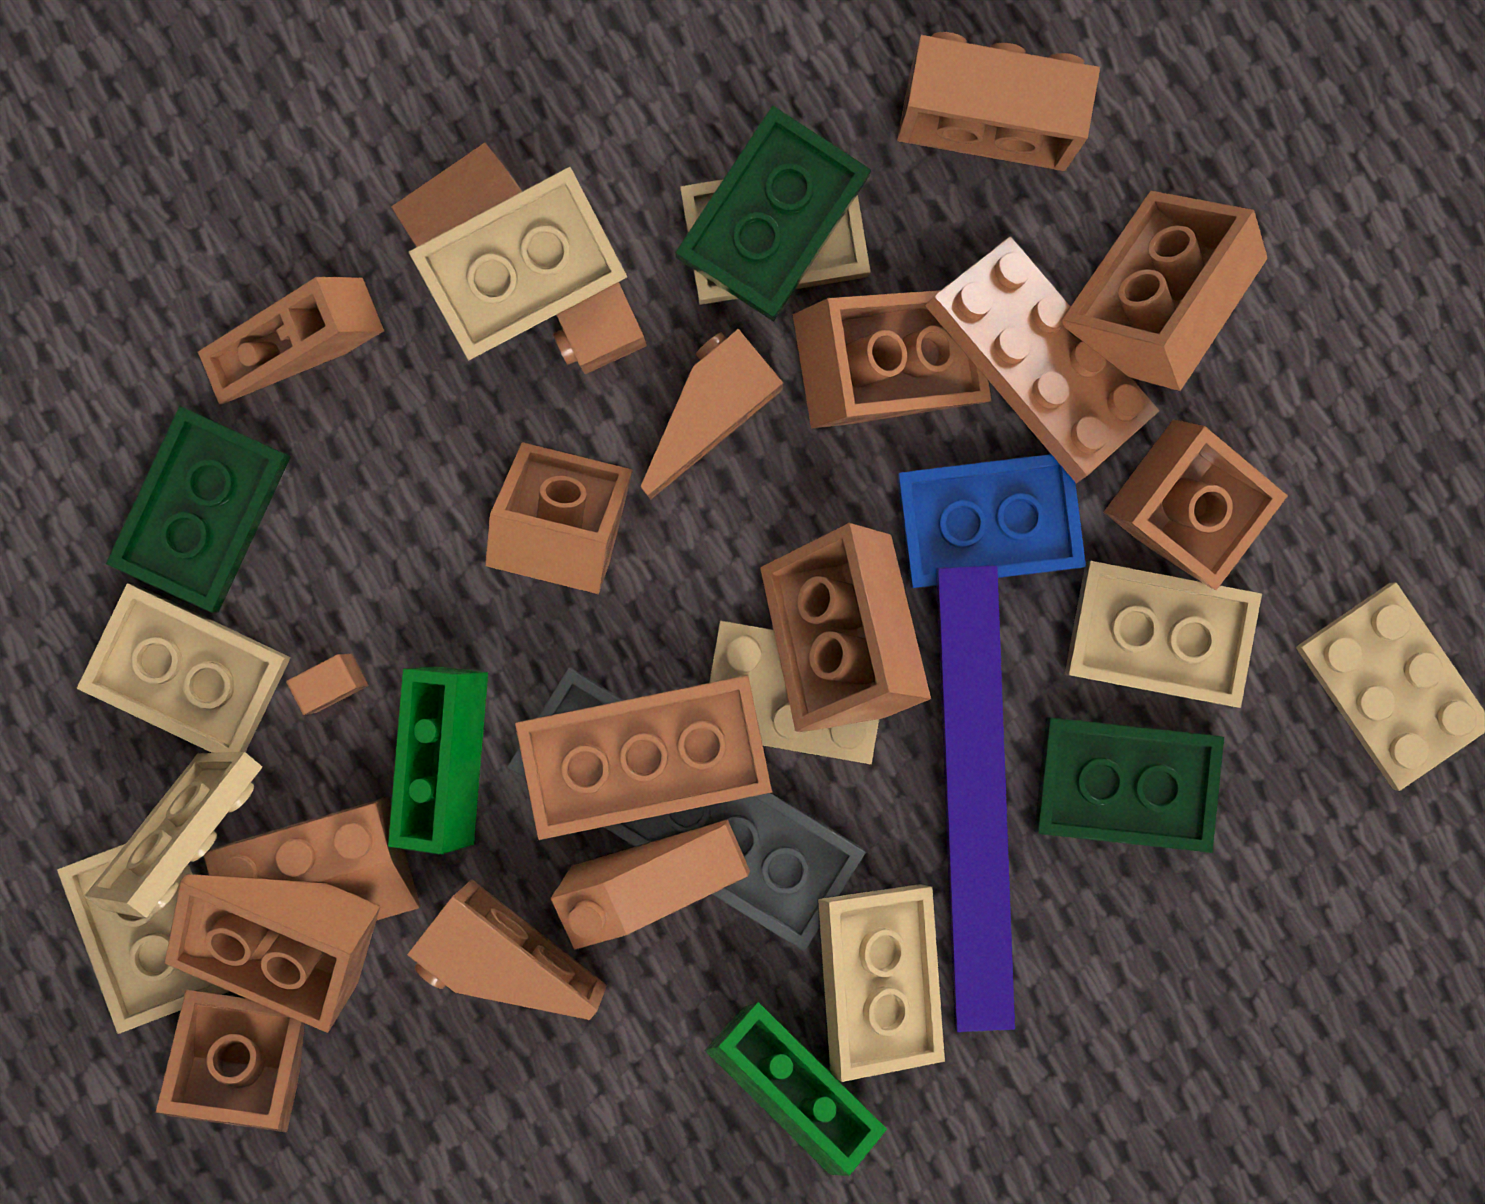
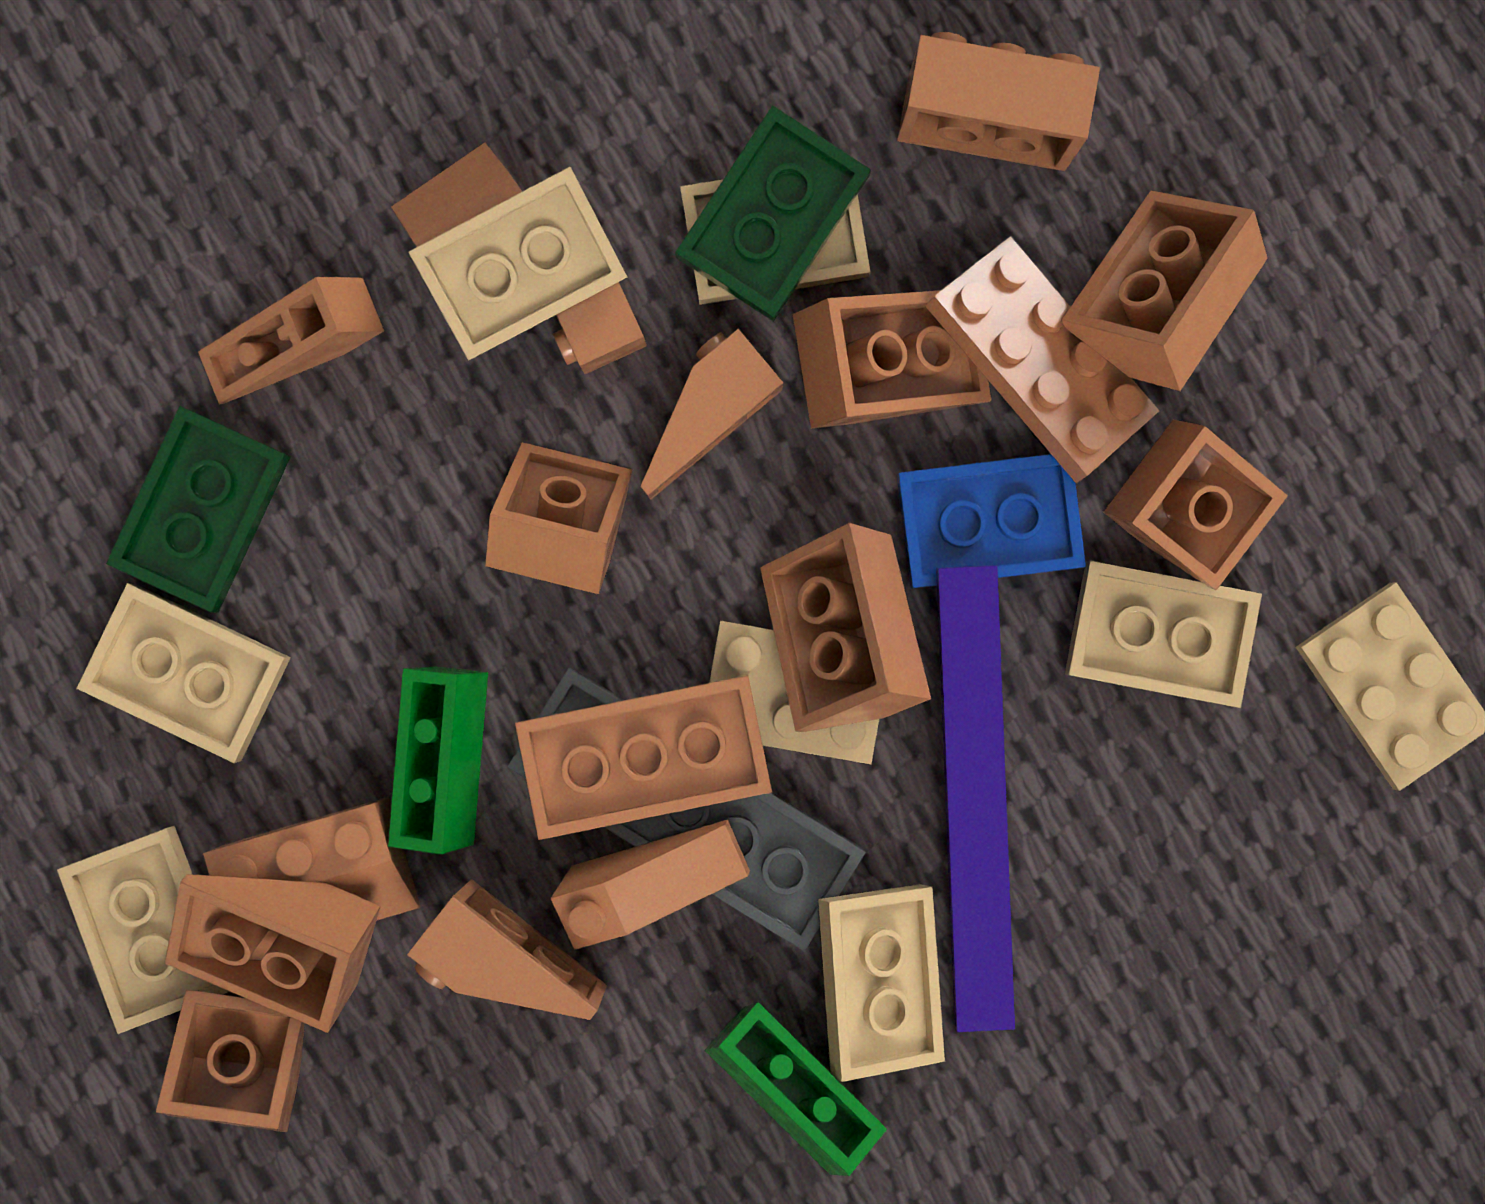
tan plate [85,752,262,918] -> none
nougat piece [286,654,369,715] -> none
dark green plate [1034,717,1224,853] -> none

